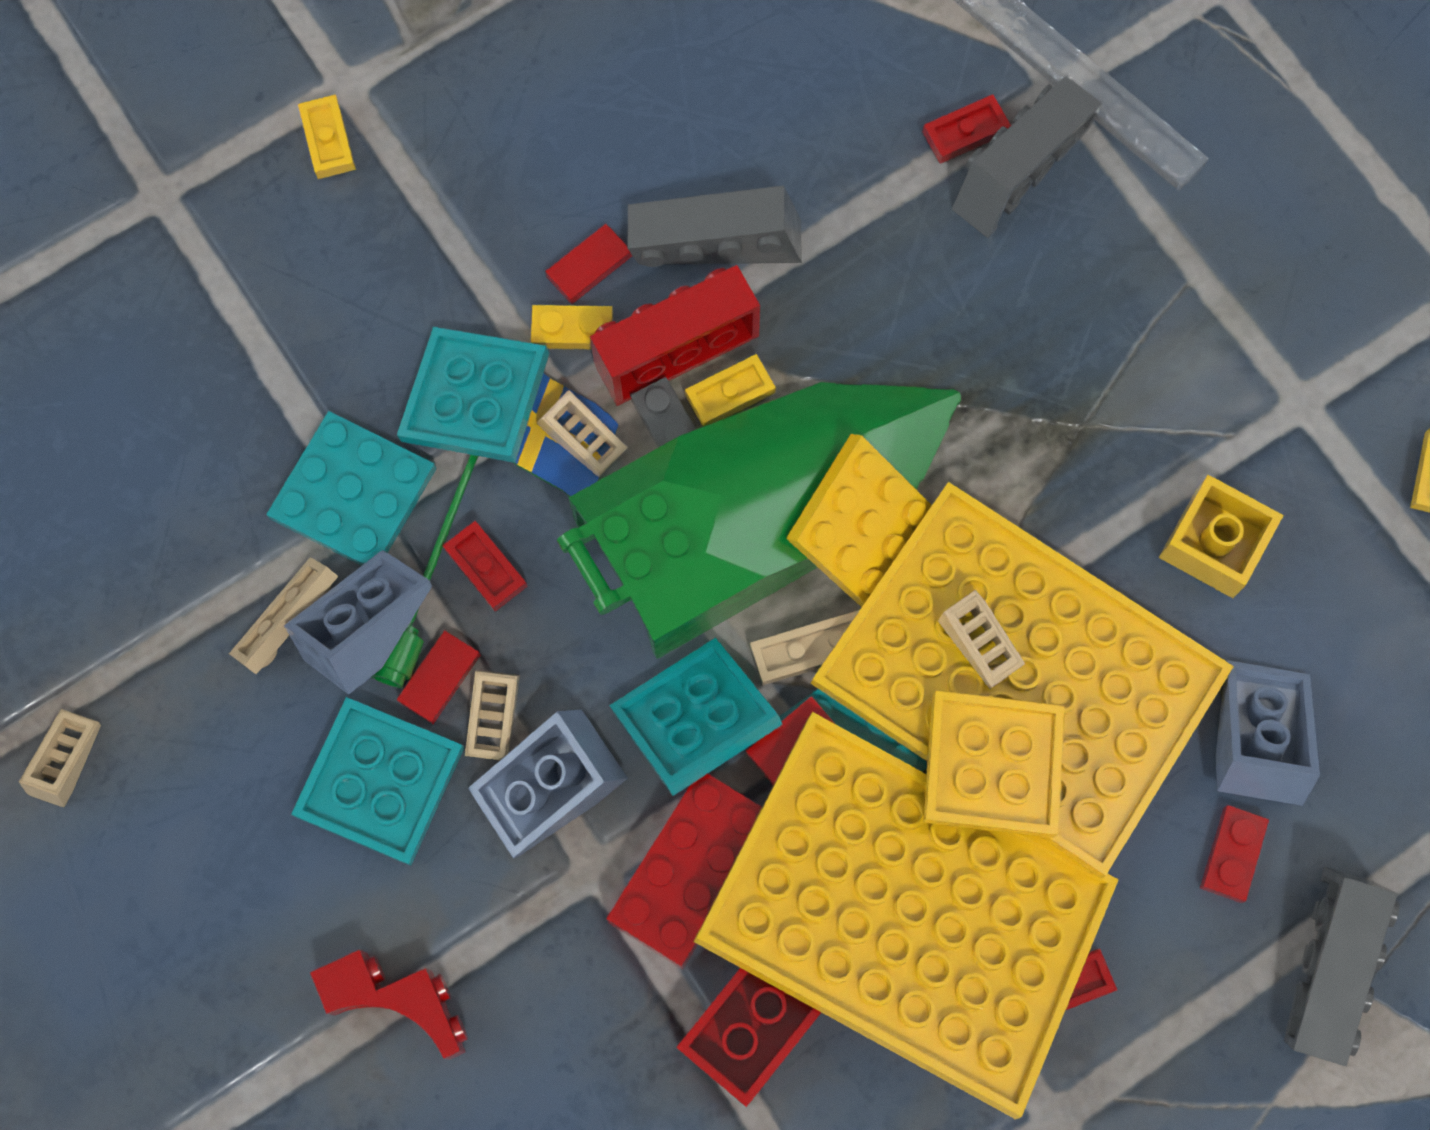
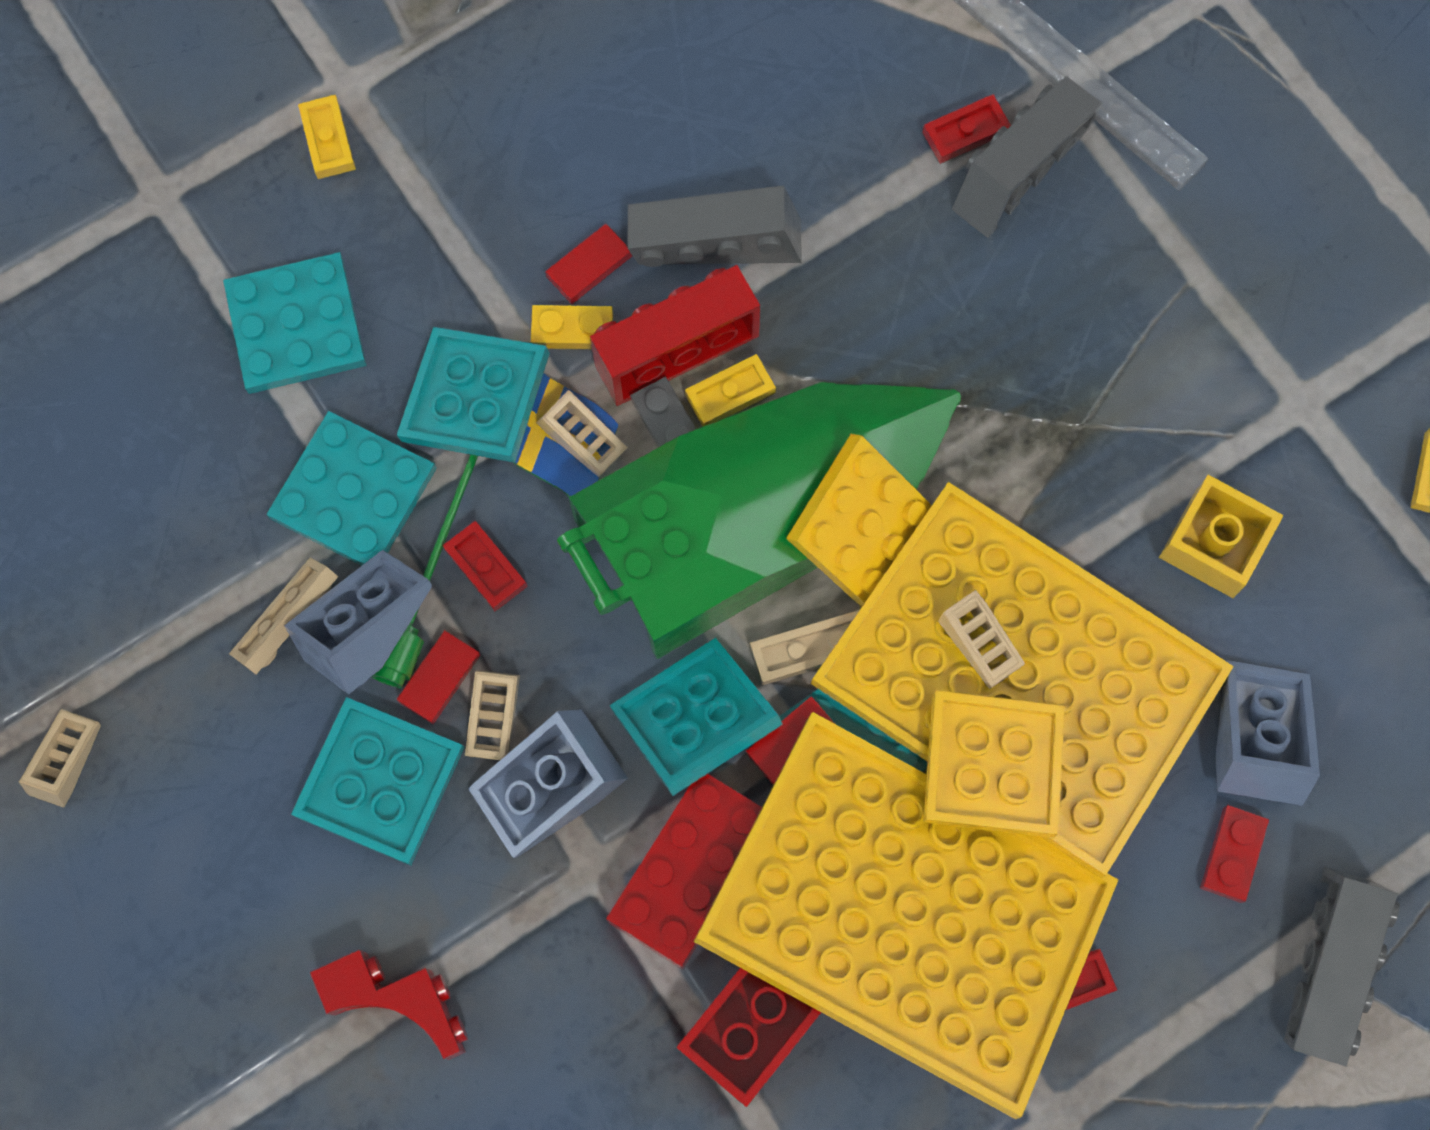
none -> teal plate [223,252,367,394]

